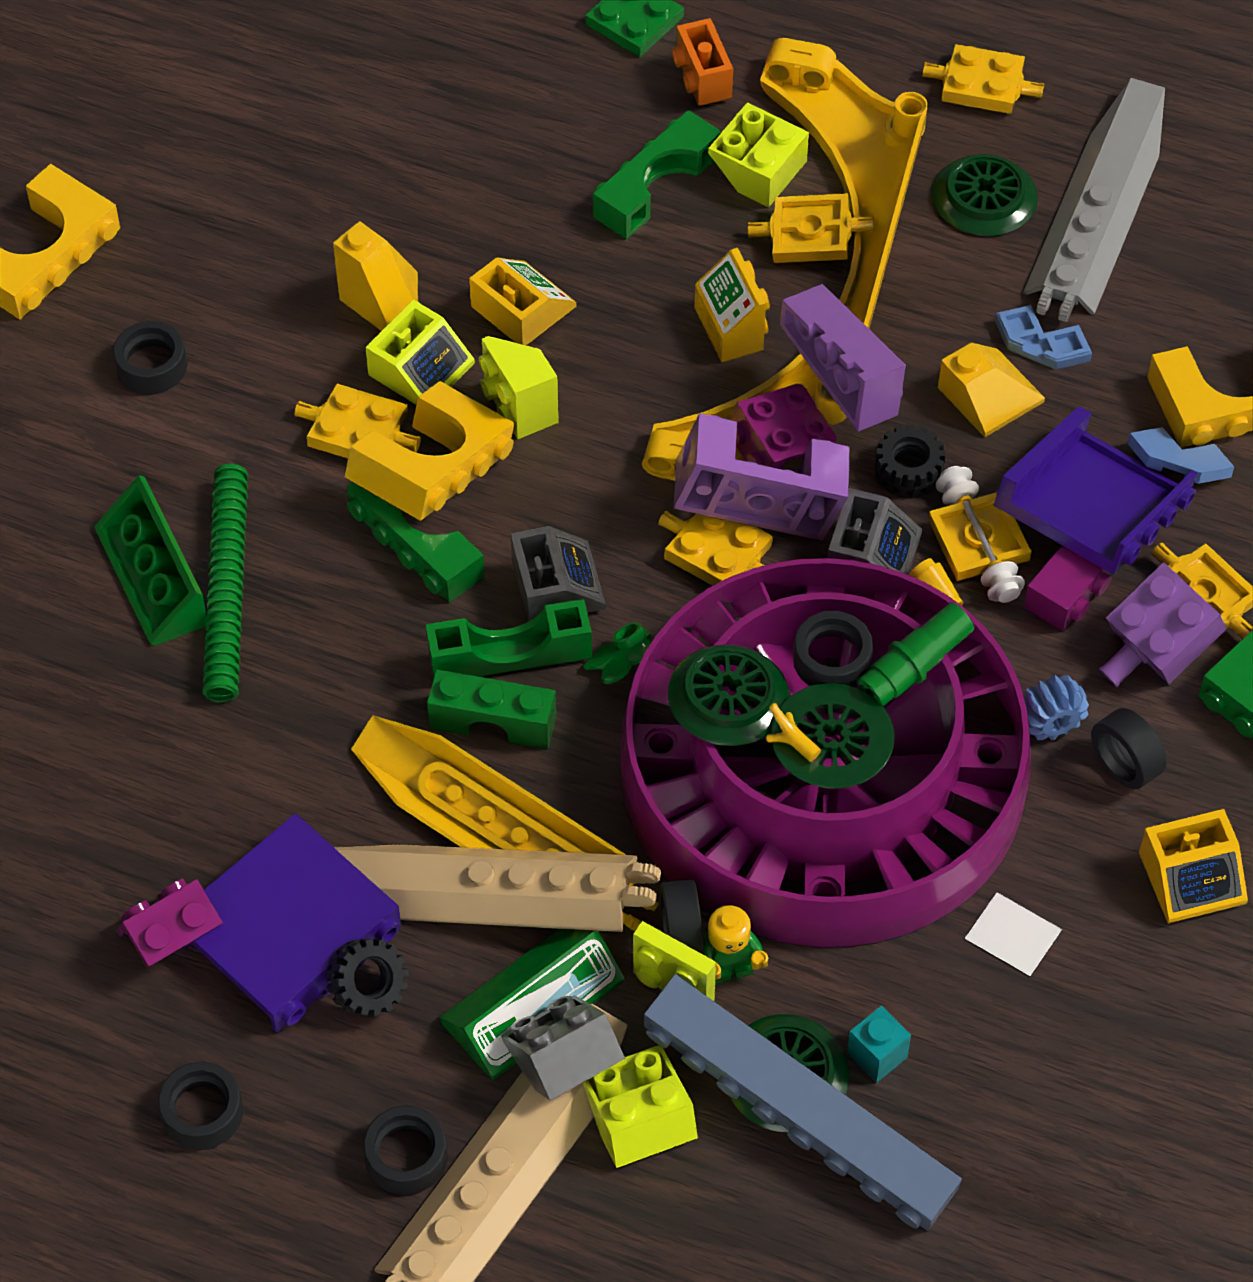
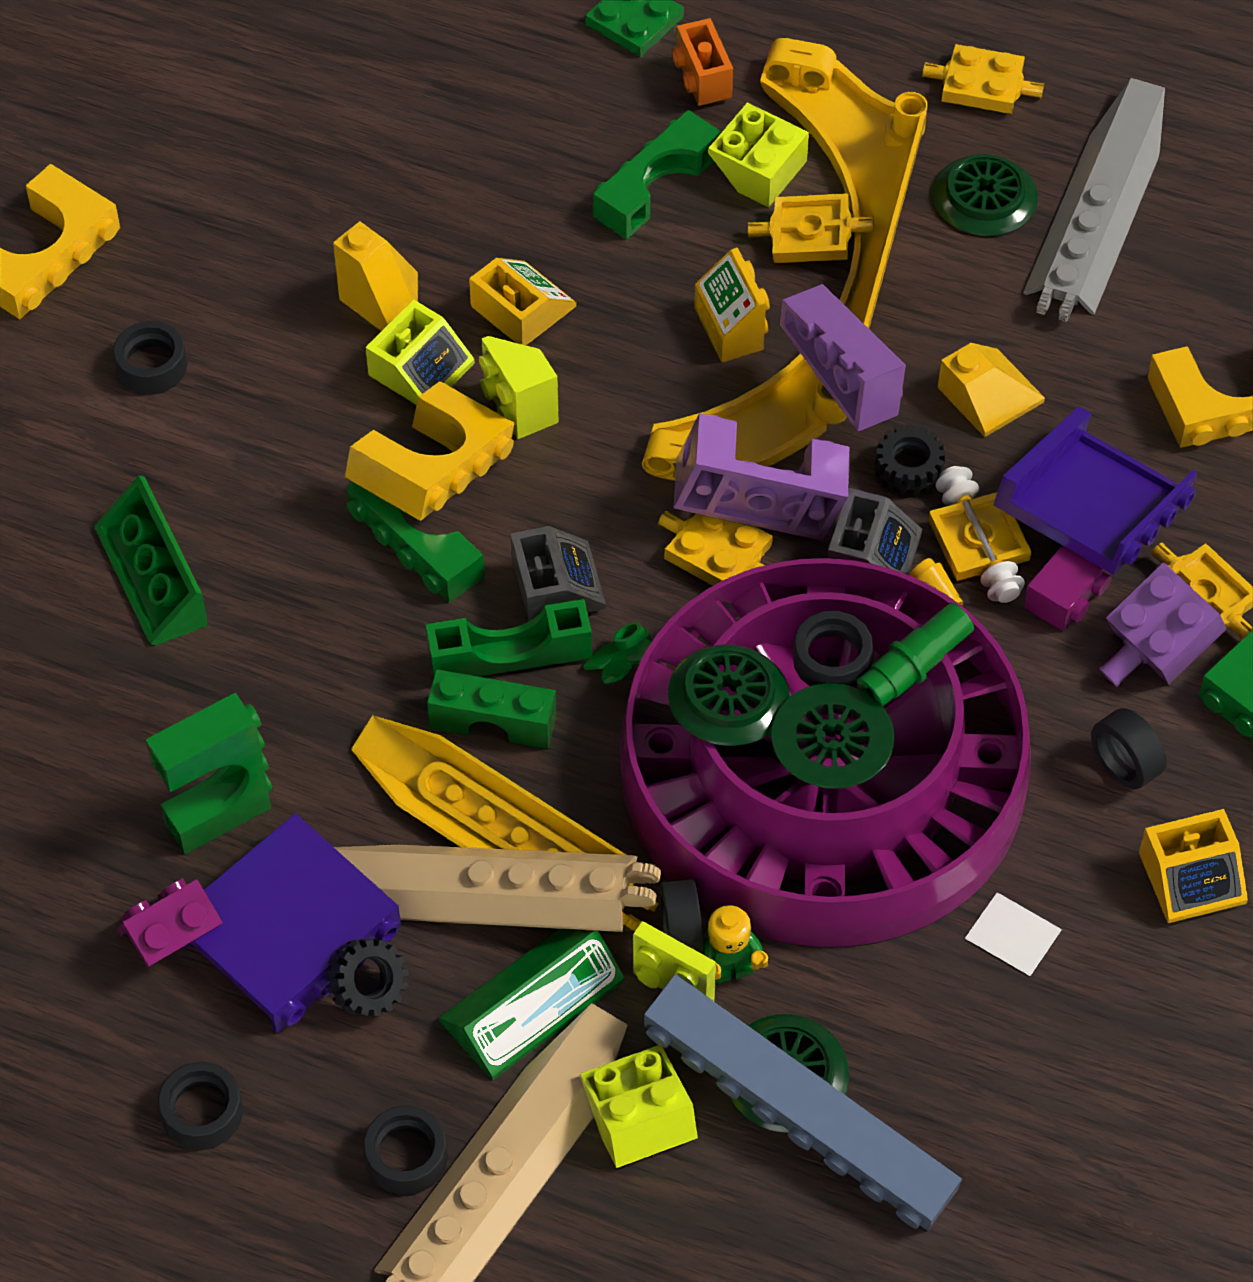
green piece [202,464,248,702] -> none
yellow plate [294,384,421,459] -> none
flat silver slope [501,995,625,1101] -> none
magenta bracket [730,384,837,470] -> none
yellow bar [766,703,821,762] -> none
teal brick [847,1005,911,1083] -> none
medium blue tile [995,305,1092,370] -> none
medium blue gear [1024,675,1089,740] -> none
medium blue tile [1127,427,1234,484] -> none
none -> green arch [145,693,273,855]

